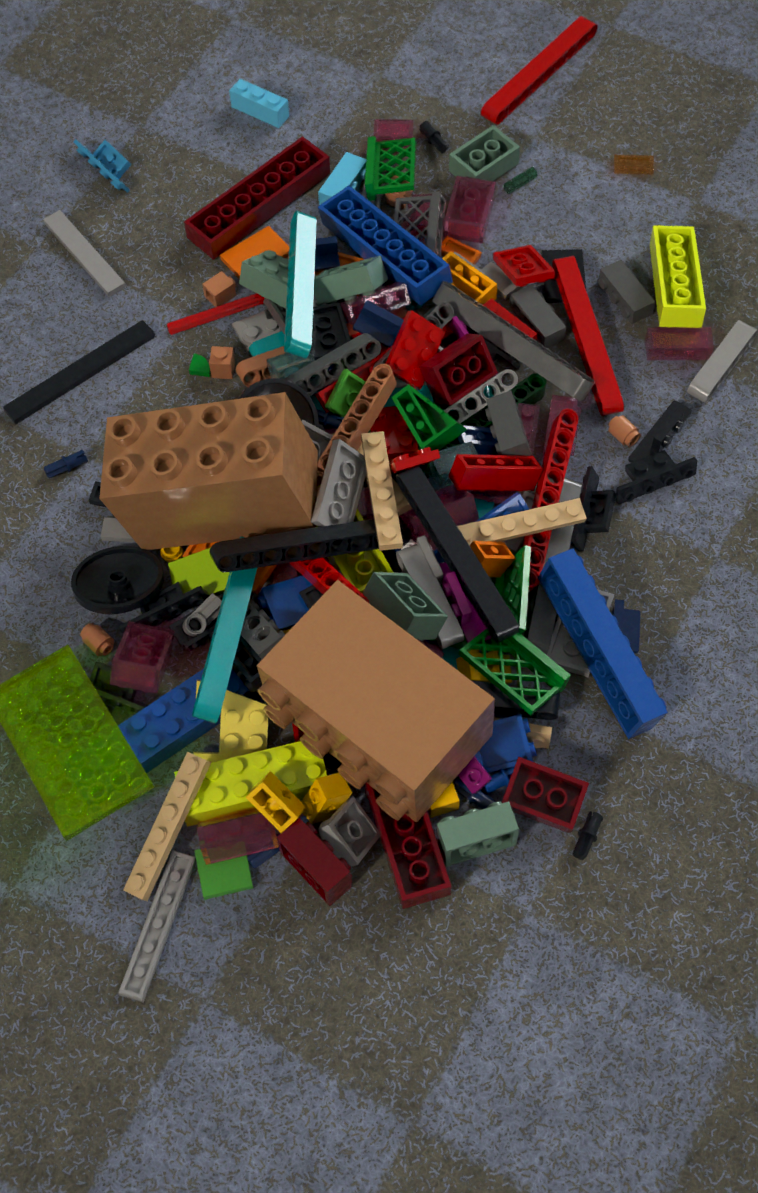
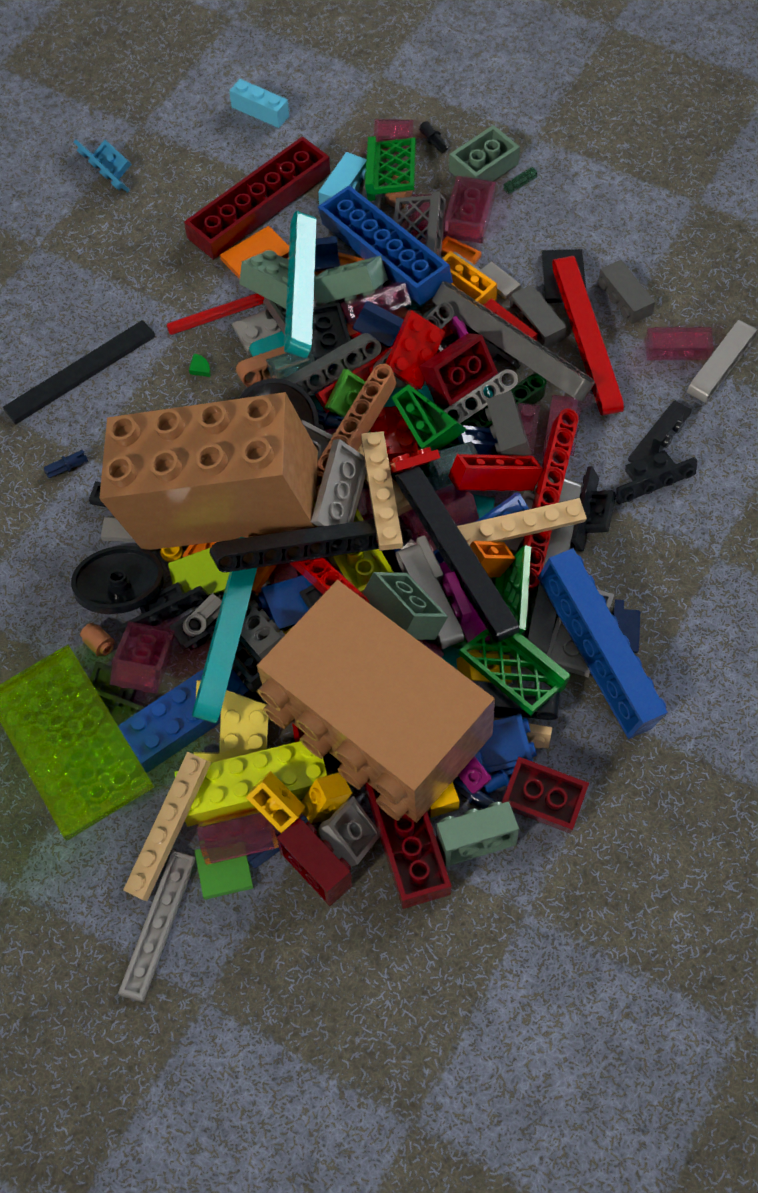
light grey tile [43,210,126,297] -> none
nougat brick [202,271,236,307] -> none
nougat brick [209,346,235,379] -> none
clear pink piece [471,490,516,504] -> none
red beam [480,16,598,125] -> none
red plate [493,245,555,287] -> none
black axle [573,811,603,860] -> none
nougat brick [608,415,641,447] -> none
clear orange tile [614,155,654,175] -> none
neon yellow brick [650,225,706,328] -> none

